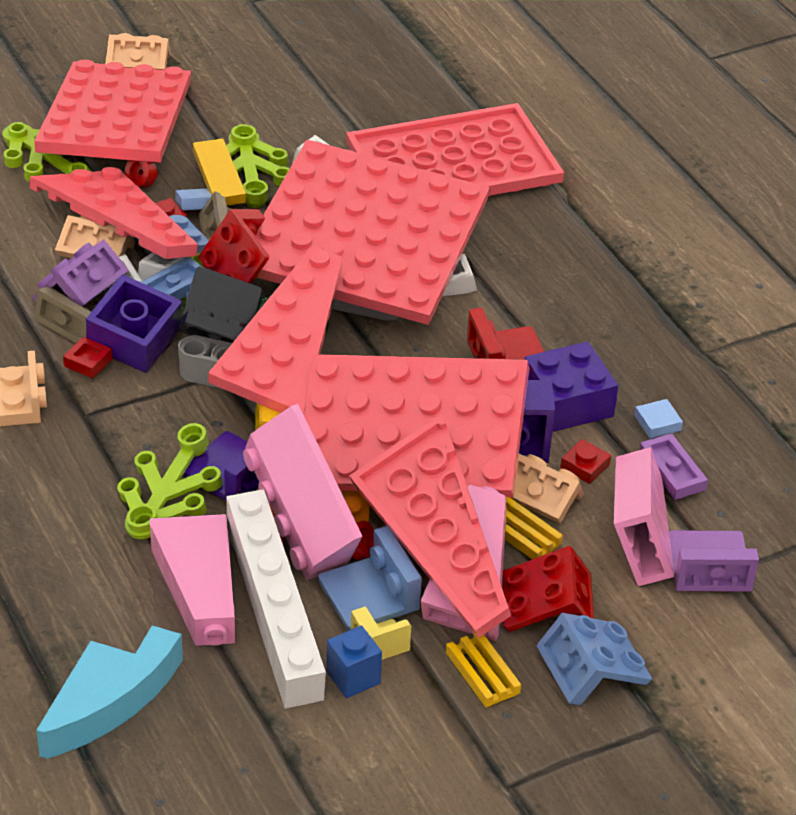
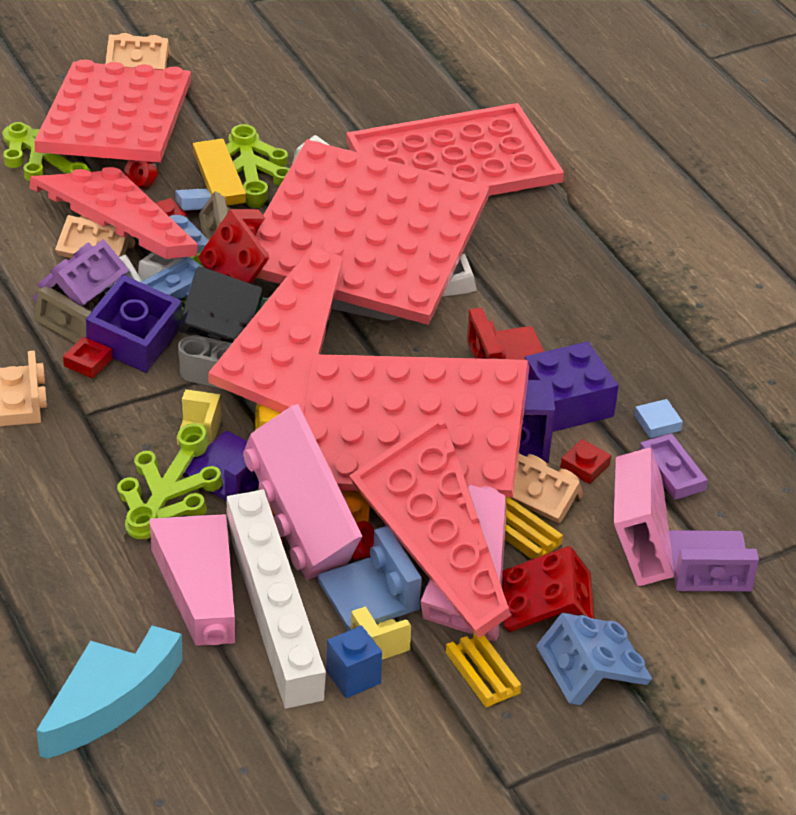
none -> light yellow panel [177,389,221,445]

